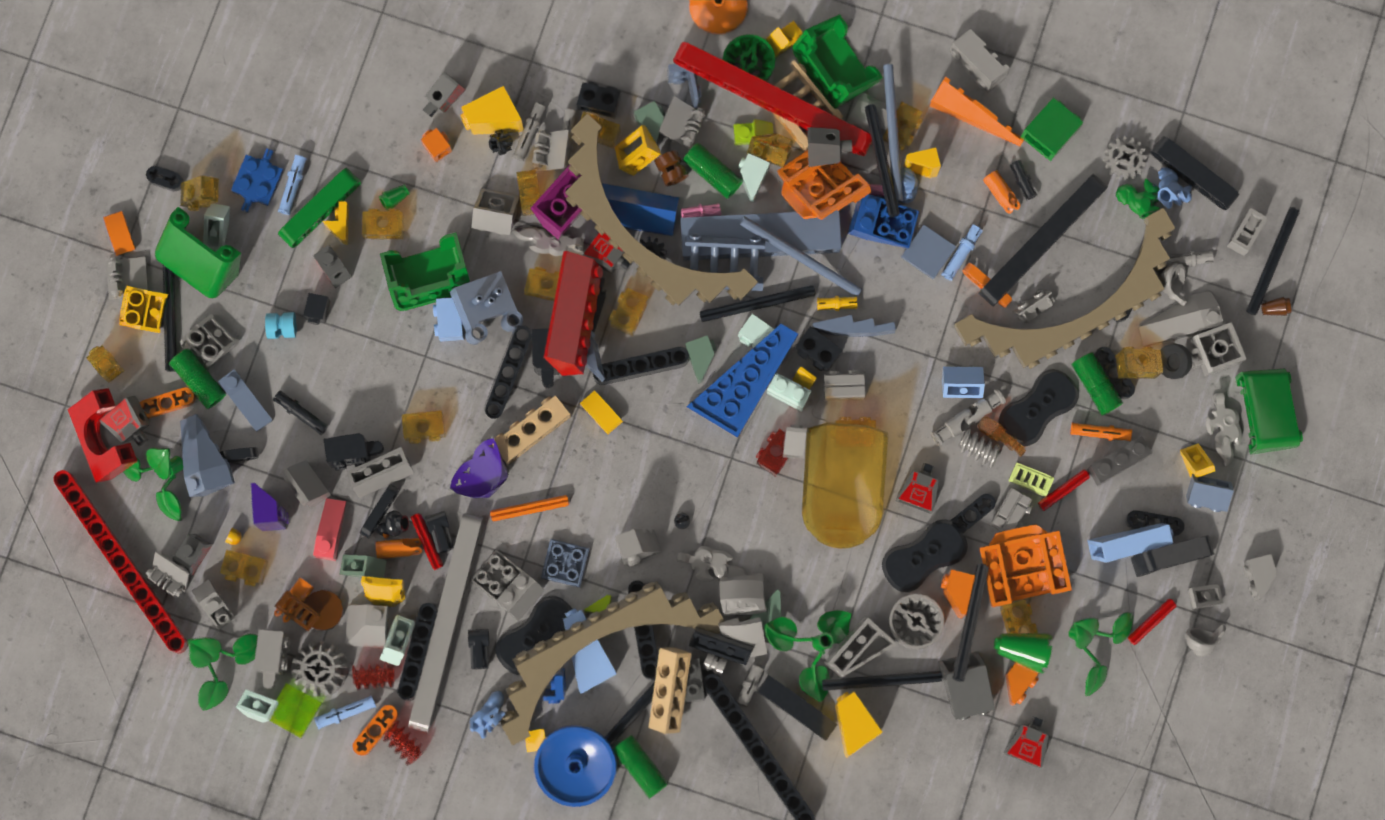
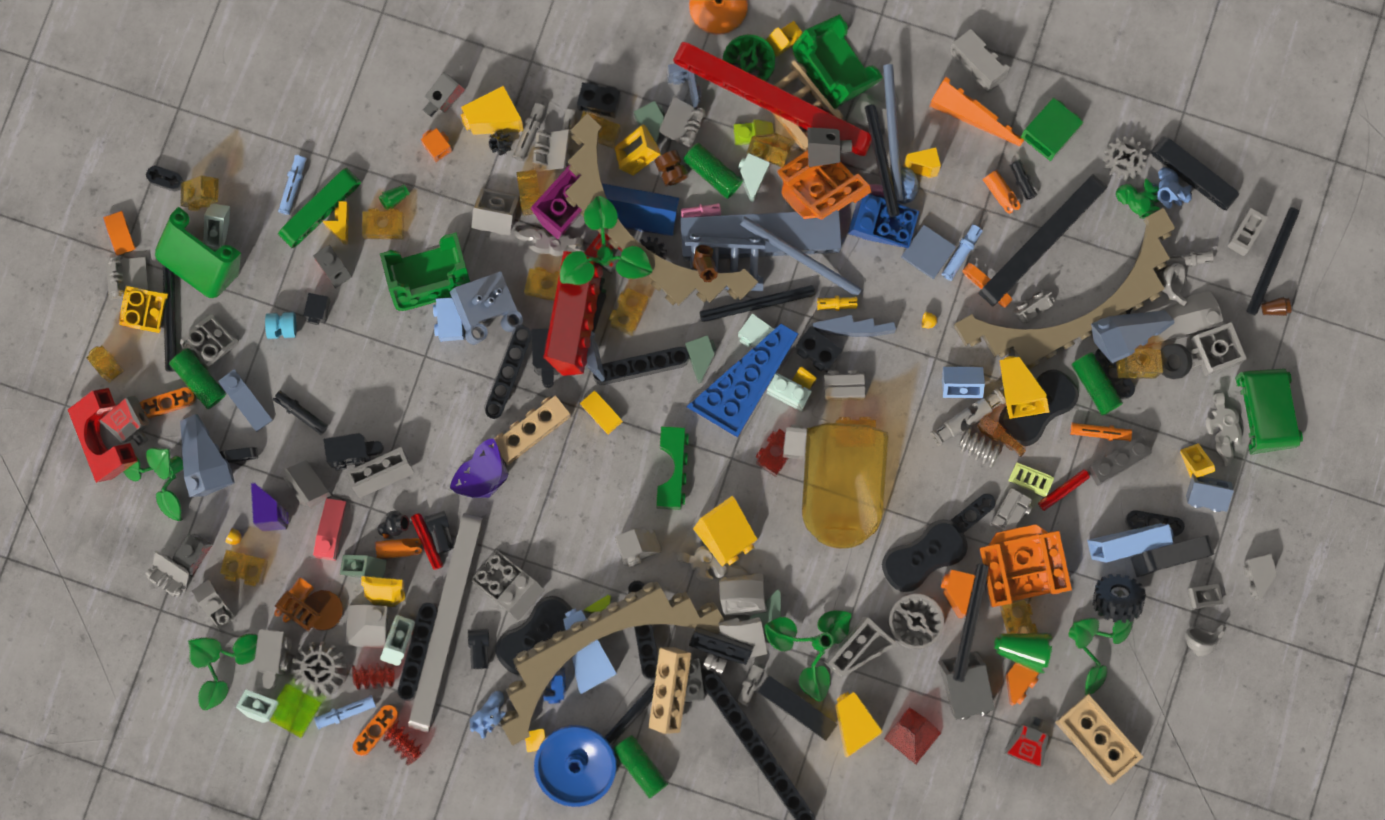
red beam [53,470,188,654] -> none
blue plate [231,148,283,213] -> none
black beam [360,484,400,539] -> none
clear yellow brick [402,410,445,444] -> none
orange axle [490,495,569,521] -> none
sand blue tile [541,539,590,588] -> none
black hinge [674,513,690,529] -> none
black axle [822,671,943,691] -> none
clear yellow brick [883,101,924,150] -> none
torso [895,463,939,514] -> none
red axle [1128,599,1177,645] -> none
none -> green plant [560,196,652,285]
none -> green arch [656,426,689,510]
none -> reddish brown piece [692,245,718,282]
none -> yellow slope [693,495,757,567]
none -> clear red slope [884,707,941,765]
none -> yellow hinge [922,312,937,328]
none -> yellow slope [999,356,1049,419]
none -> tan brick [1055,694,1143,785]
none -> sand blue wedge [1091,310,1175,363]
none -> black bush [1092,574,1146,623]

